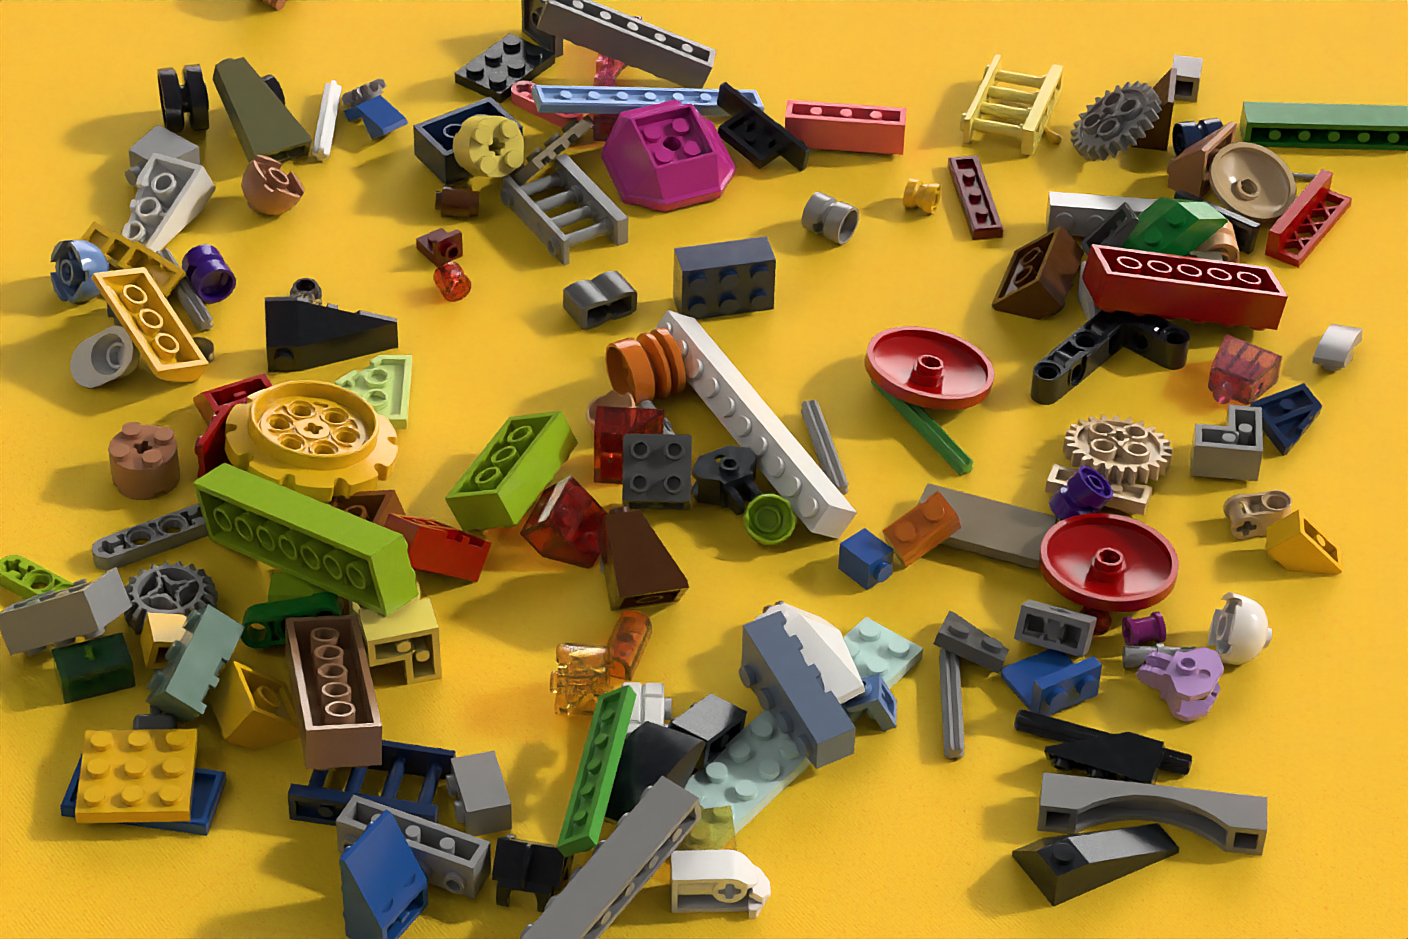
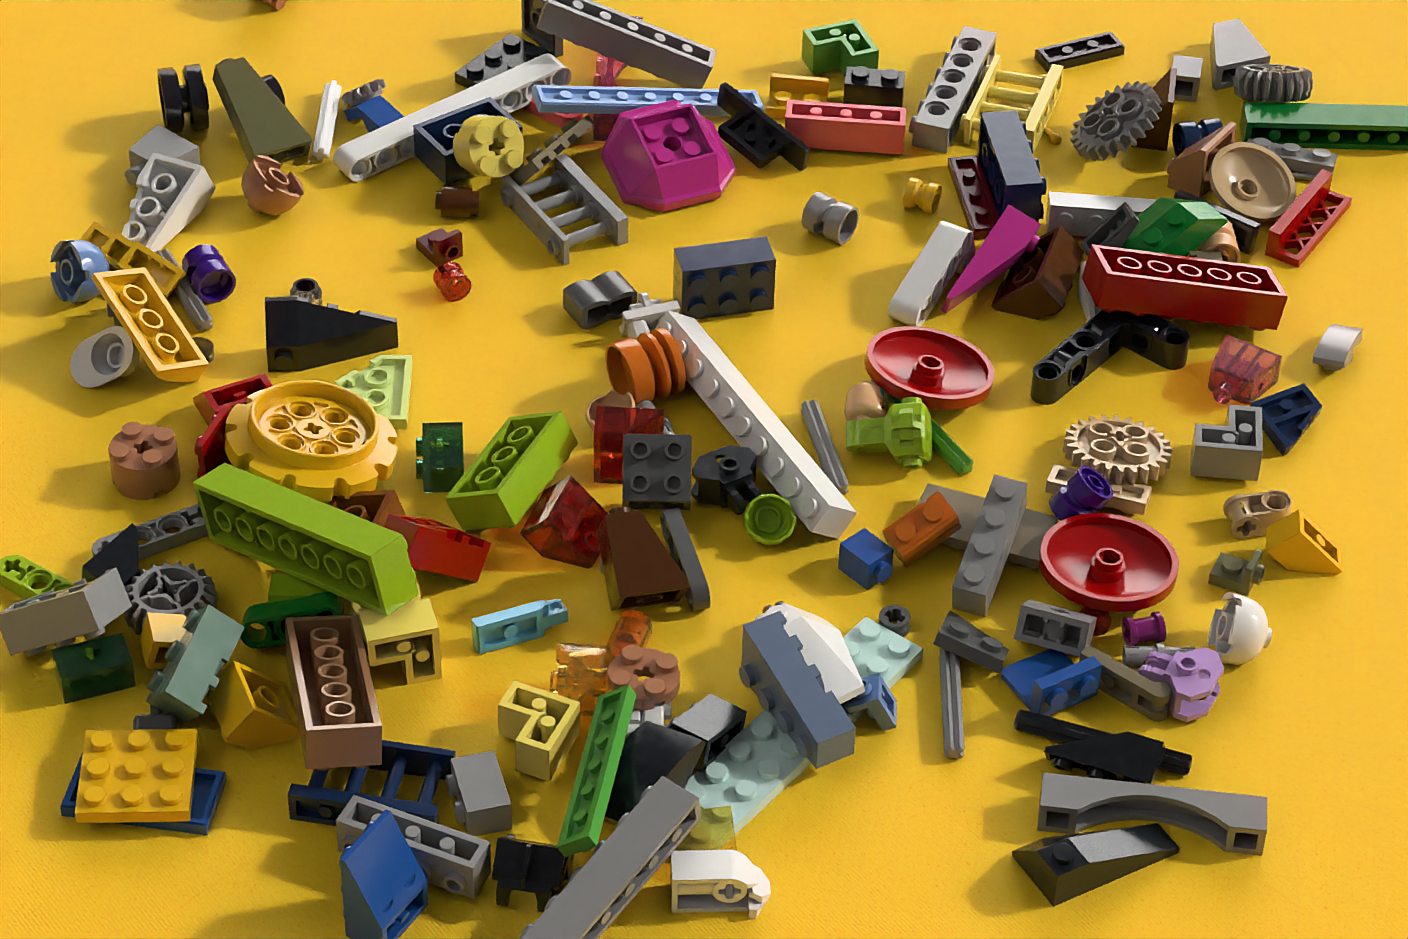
none -> black slope [82,523,138,586]
none -> white beam [333,53,572,182]
none -> clear green brick [416,422,464,493]
none -> medium azure hinge [472,599,568,654]
none -> light yellow brick [498,681,580,782]
none -> nougat plate [607,645,680,710]
none -> white hips [619,292,680,340]
none -> dark grey beam [660,508,711,611]
none -> yellow bracket [766,73,829,119]
none -> bright green brick [801,19,879,76]
none -> black brick [843,66,906,108]
none -> light nougat head [844,381,889,421]
none -> lime piece [846,397,932,470]
none -> dark grey bush [878,605,910,637]
none -> white beam [888,221,976,327]
none -> light grey brick [909,26,997,153]
none -> dark pink wedge [941,205,1041,313]
none -> light grey brick [952,474,1027,617]
none -> brick [977,110,1047,222]
none -> tile [1034,31,1125,73]
none -> dark tan plate [1079,645,1171,721]
none -> olive bracket [1208,549,1266,596]
none -> slope [1210,18,1271,90]
none -> light grey gear [1233,63,1313,102]
none -> light grey plate [1247,138,1337,175]

